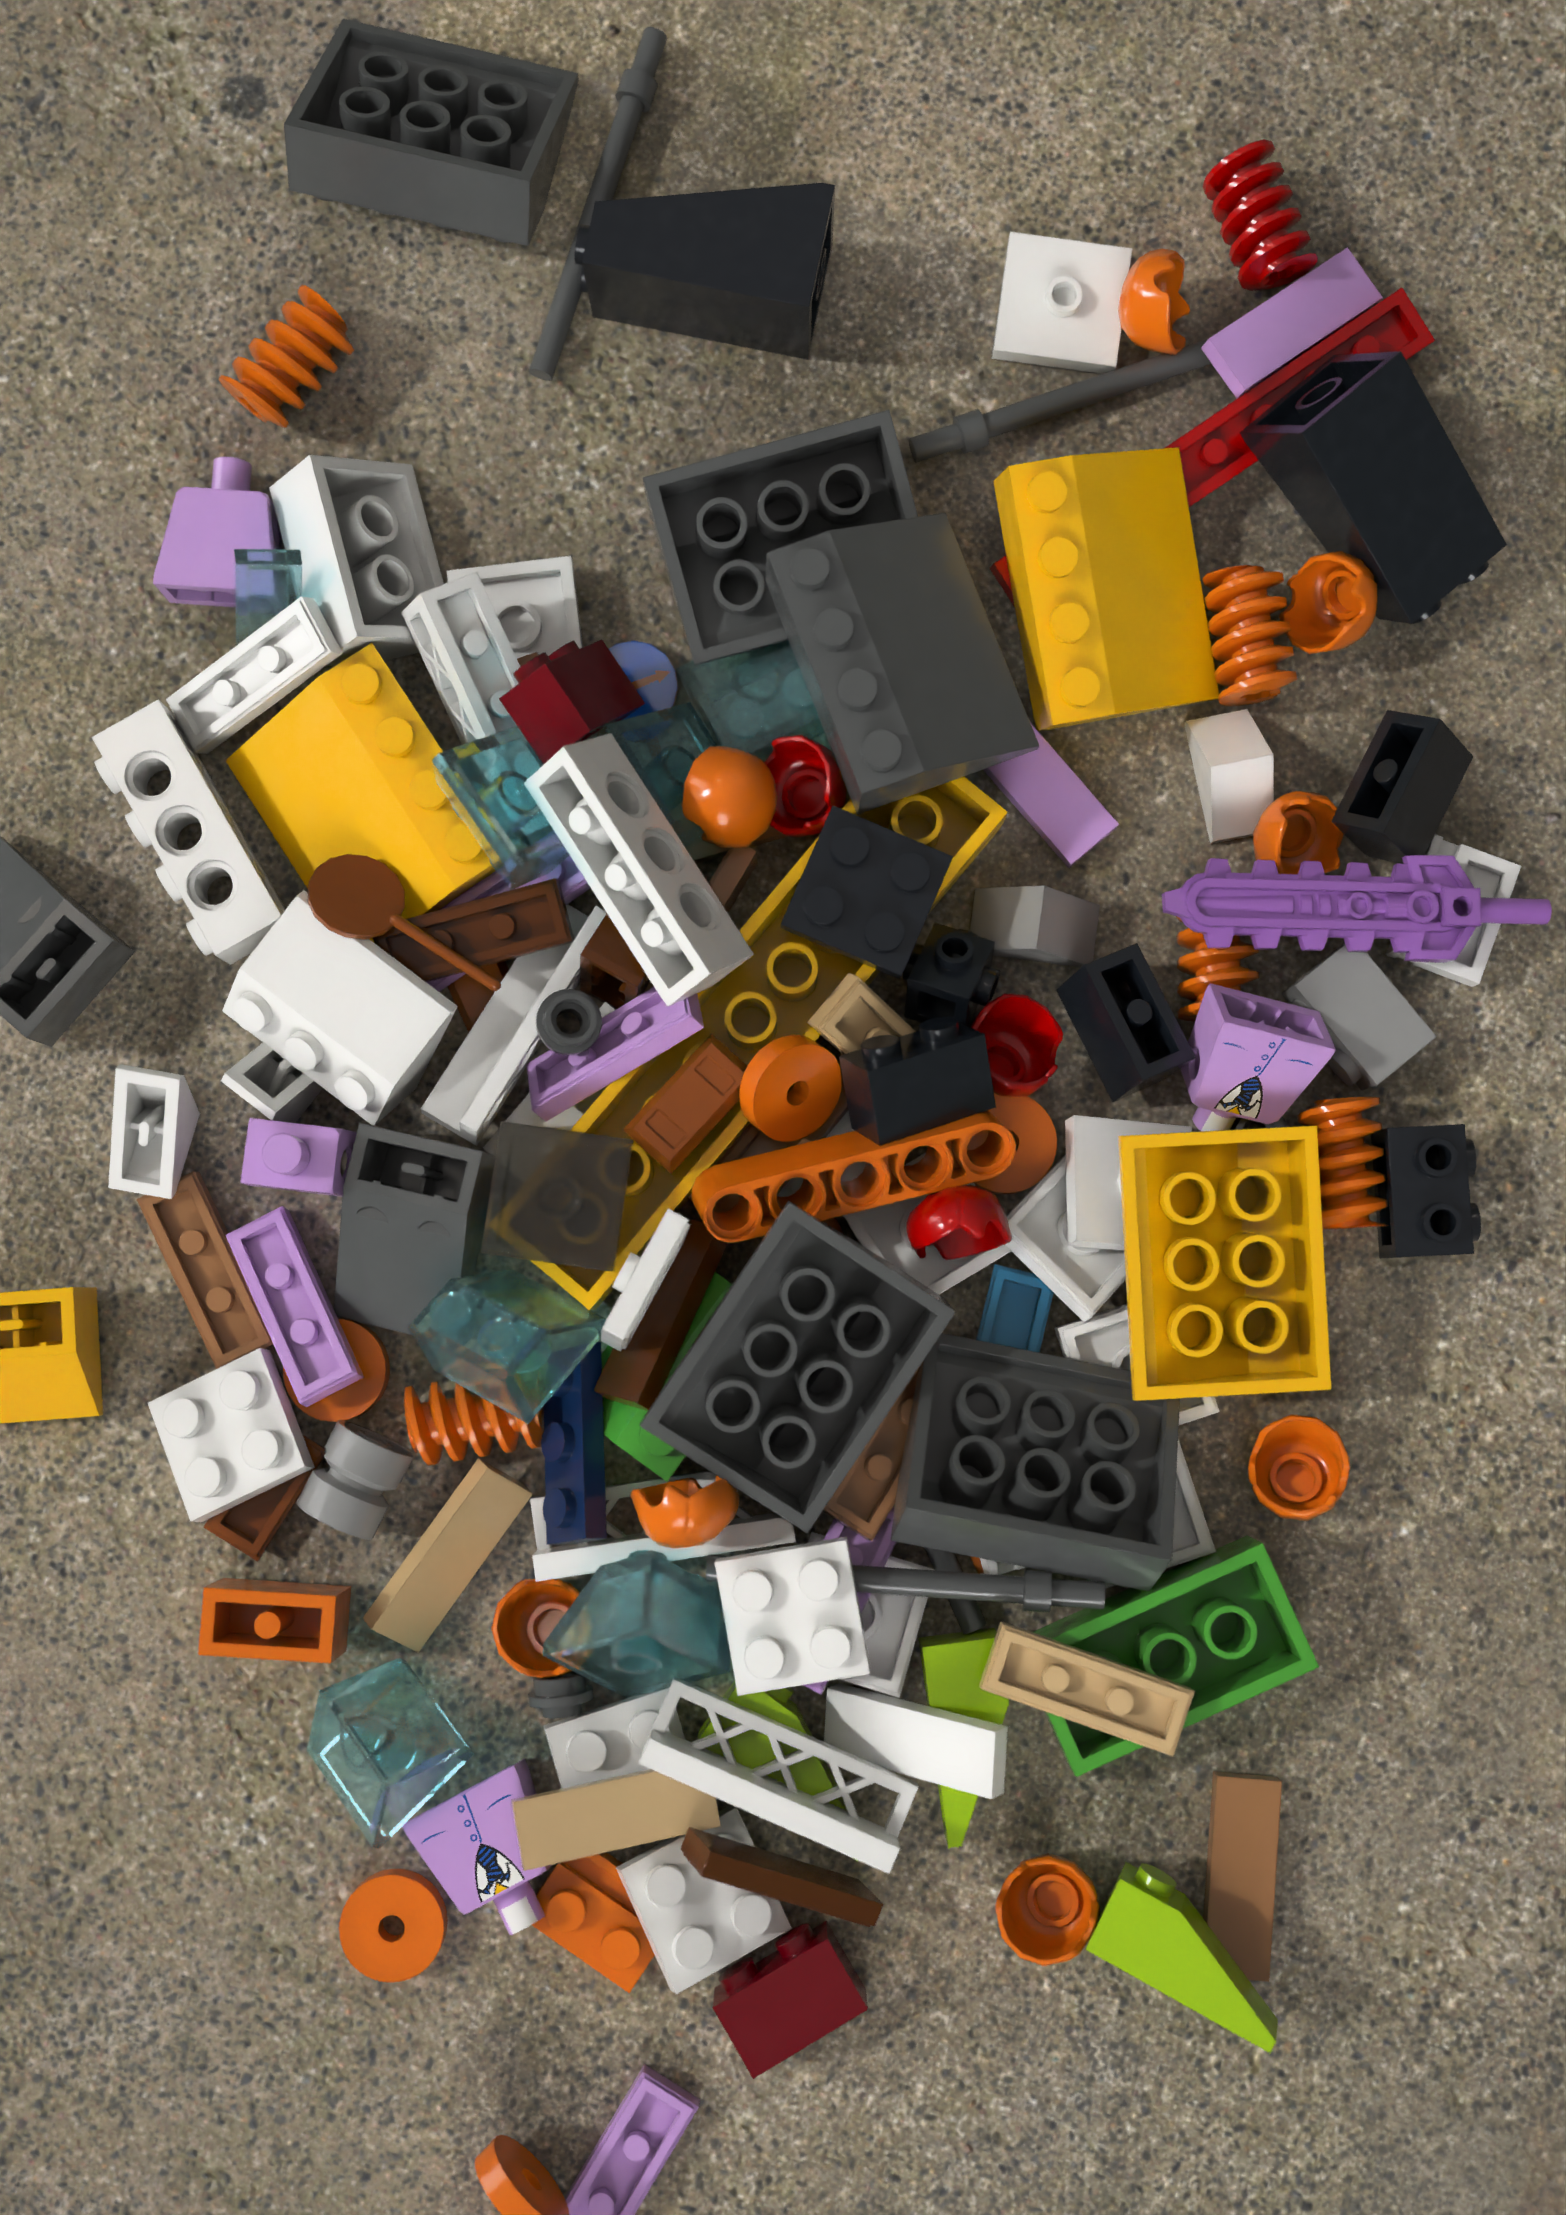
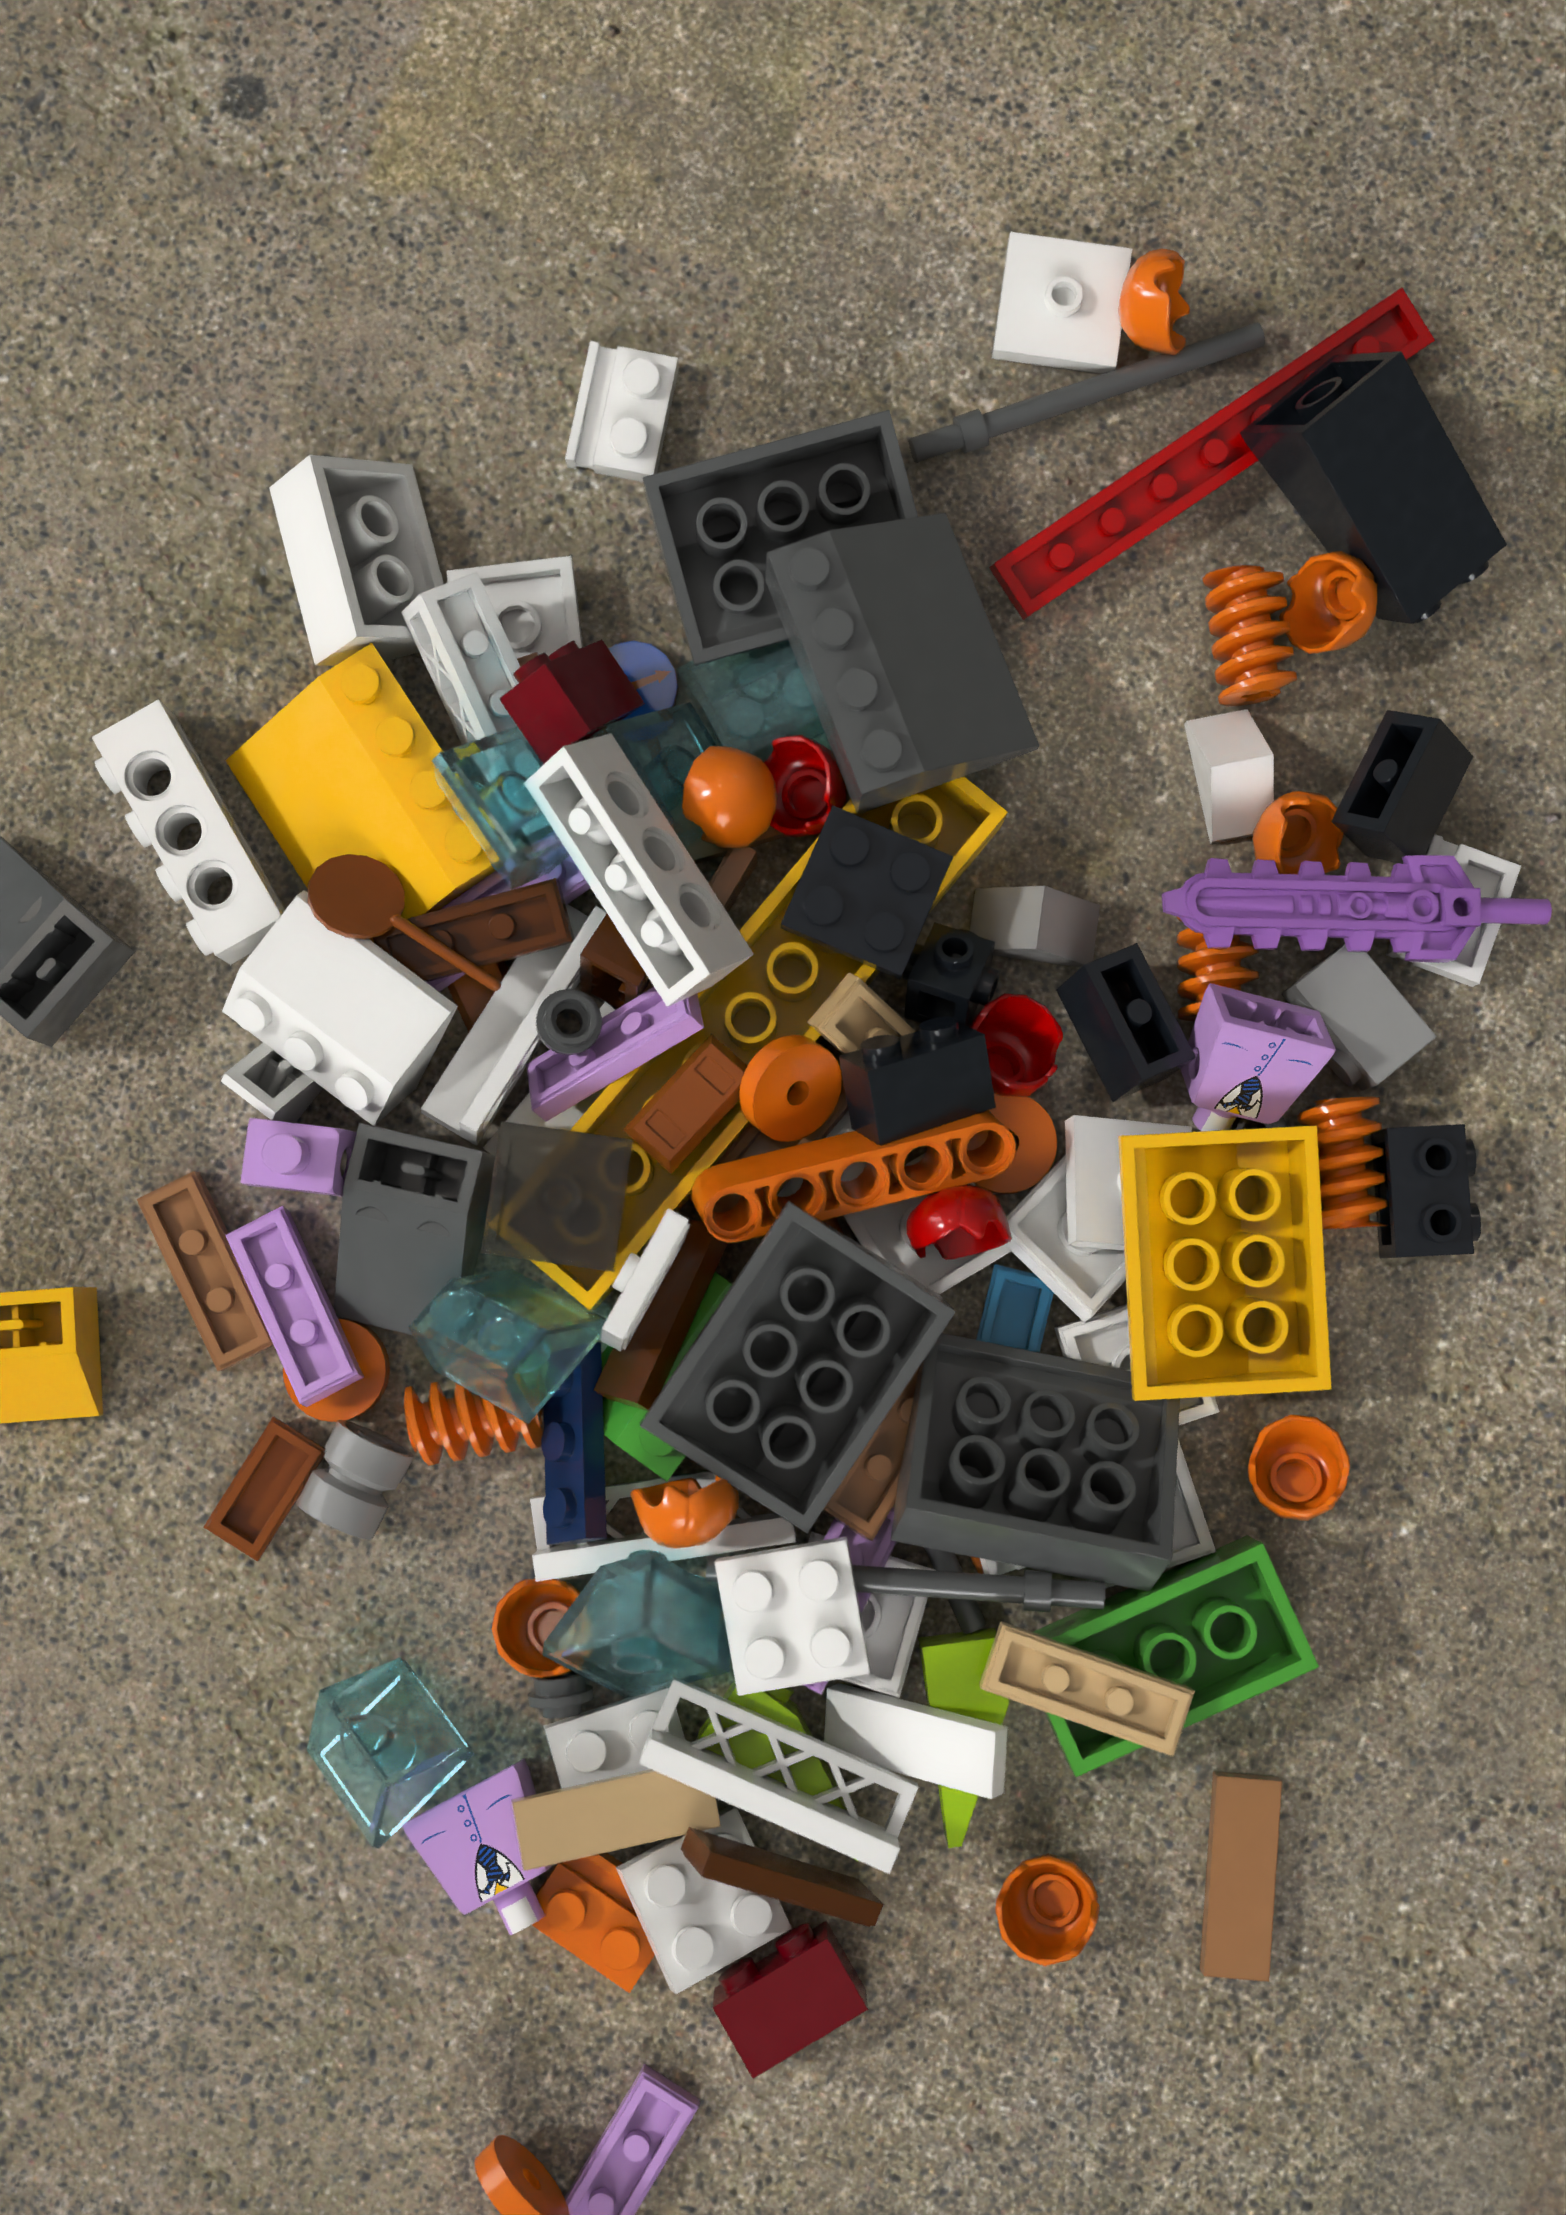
white slope [108,1064,200,1199] -> none
white plate [148,1348,315,1522] -> none
lavender torso [153,457,288,610] -> none
white tile [166,596,343,754] -> none
orange brick [198,1578,351,1663] -> none
orange piece [218,285,355,428] -> none
clear light blue tile [234,549,302,646] -> none
dark grey slope [284,19,578,246] -> none
orange piece [339,1869,448,1983] -> none
tan tile [363,1458,533,1653] -> none
dark grey bar [529,27,667,381] -> none
black slope [574,183,835,360] -> none
lavender tile [983,724,1119,868] -> none
yellow slope [993,447,1219,732] -> none
lime slope [1085,1862,1278,2053] -> none
lavender tile [1201,247,1383,399] -> none
red piece [1203,139,1318,291] -> none
none -> white plate [565,341,679,482]

